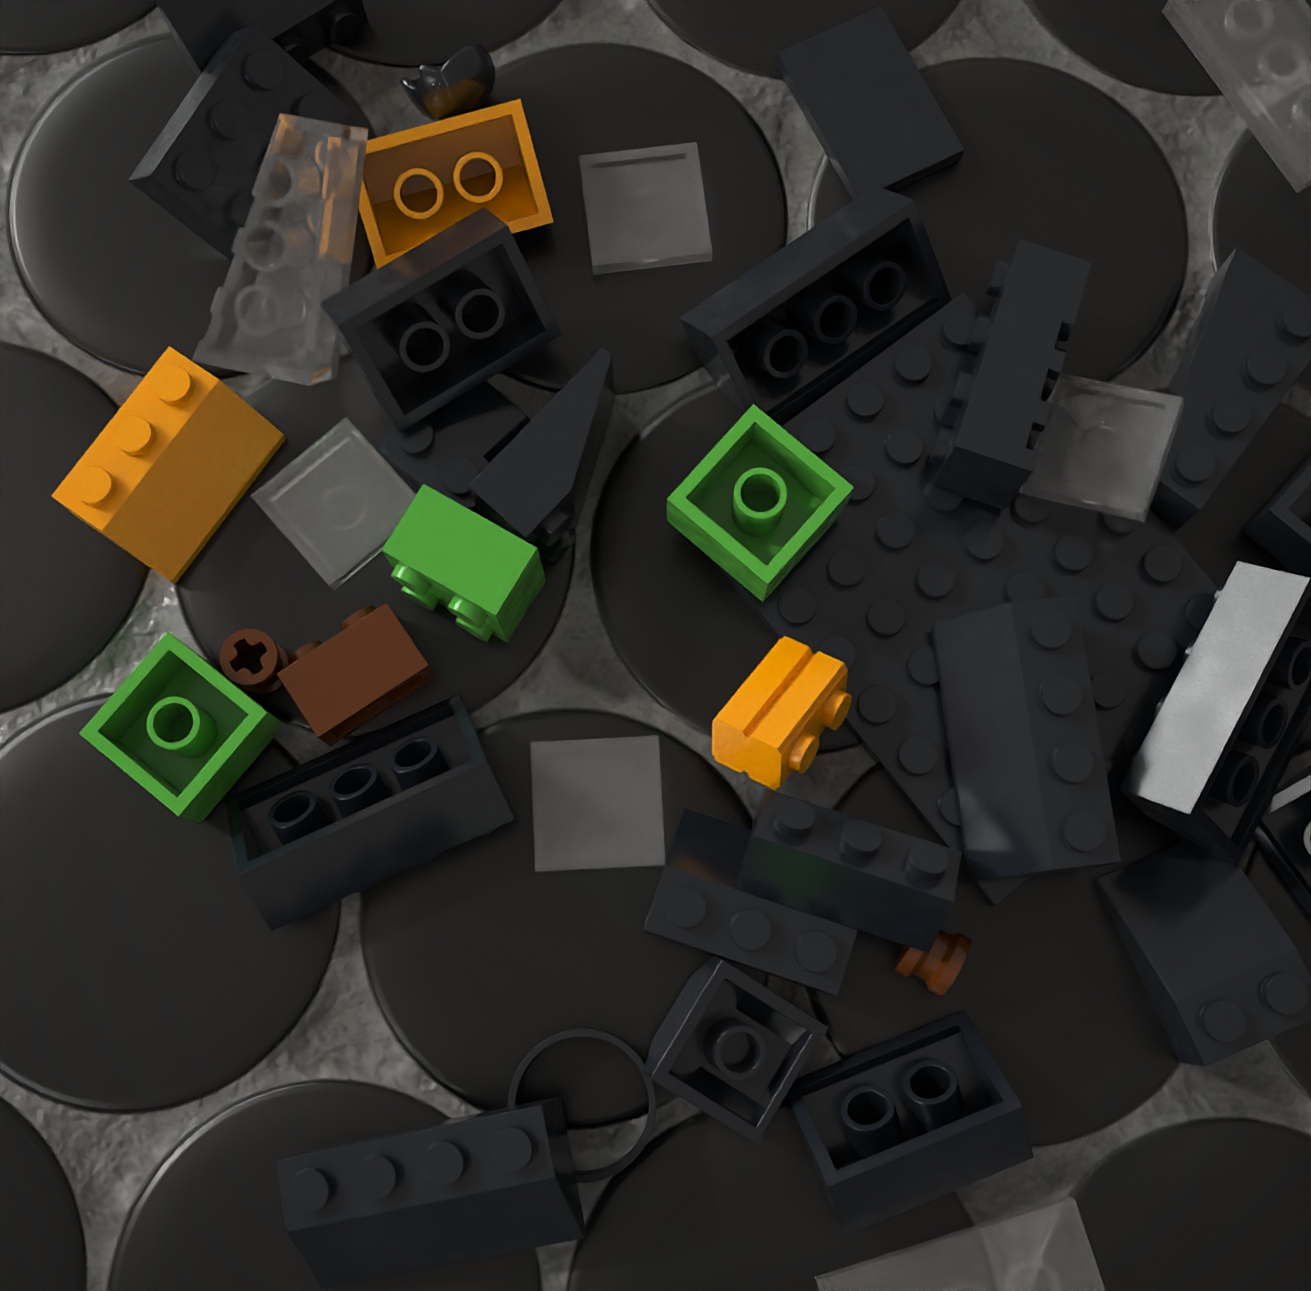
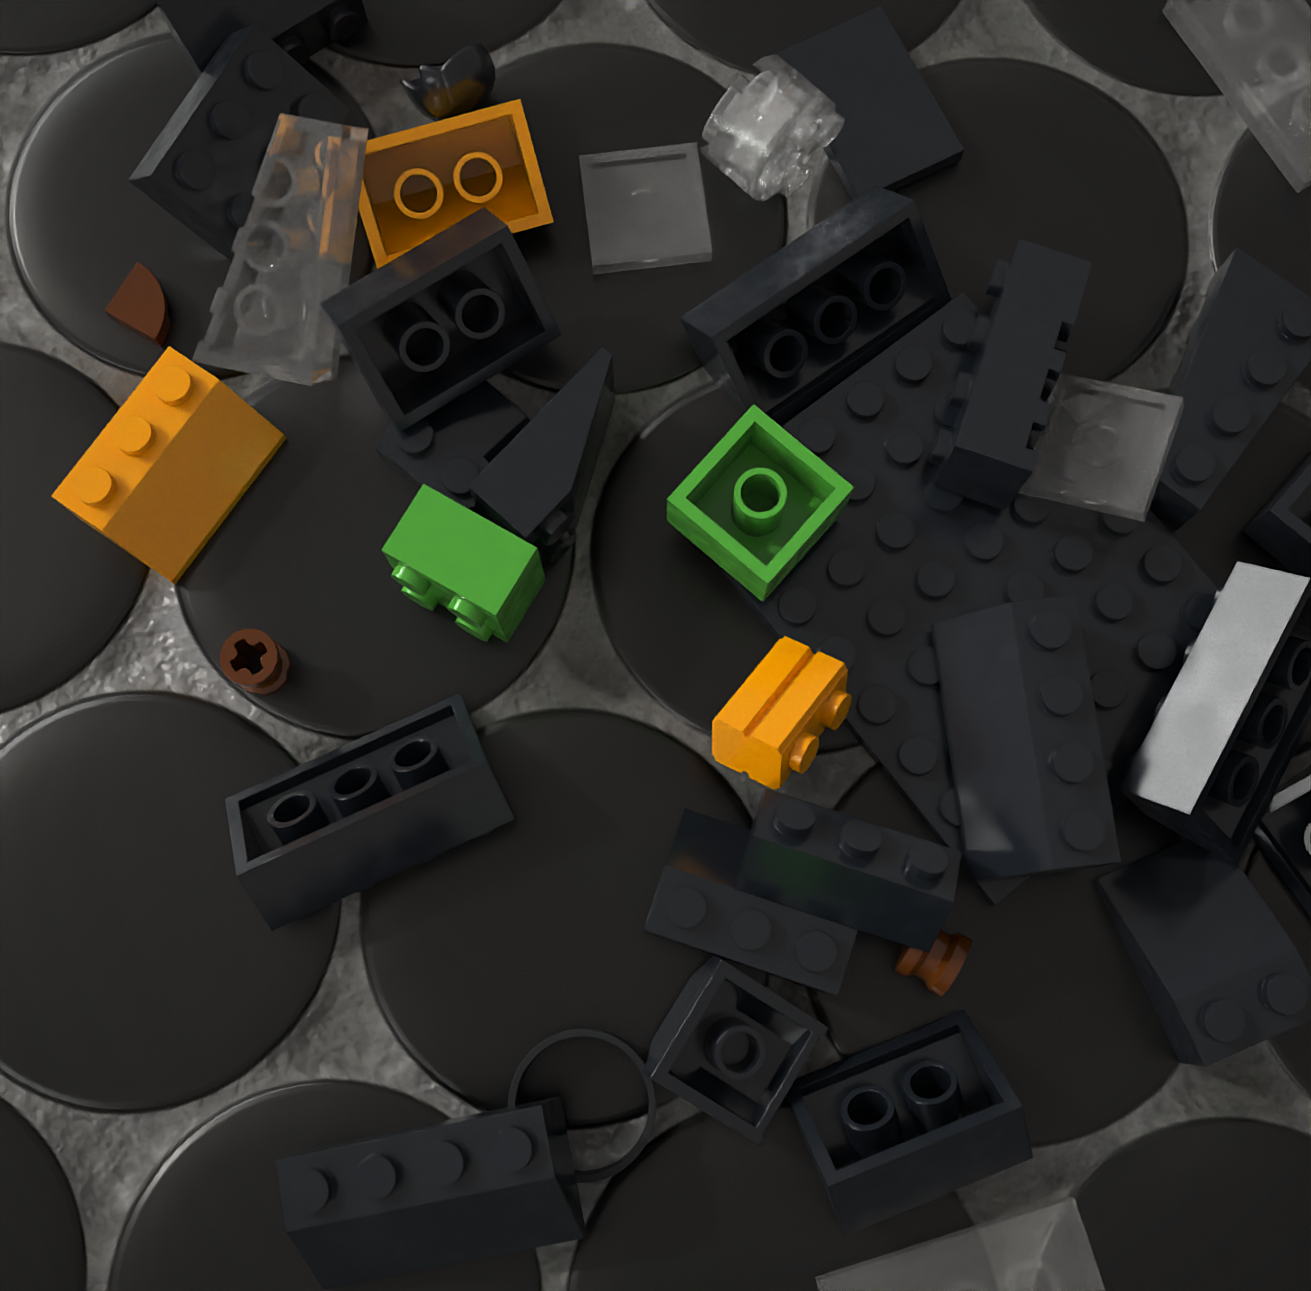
bright green brick [79,632,285,824] -> none
clear tile [250,417,416,591] -> none
reddish brown brick [276,602,437,747] -> none
clear tile [531,736,665,872] -> none
none -> reddish brown tile [104,262,170,347]
none -> clear brick [700,54,844,201]

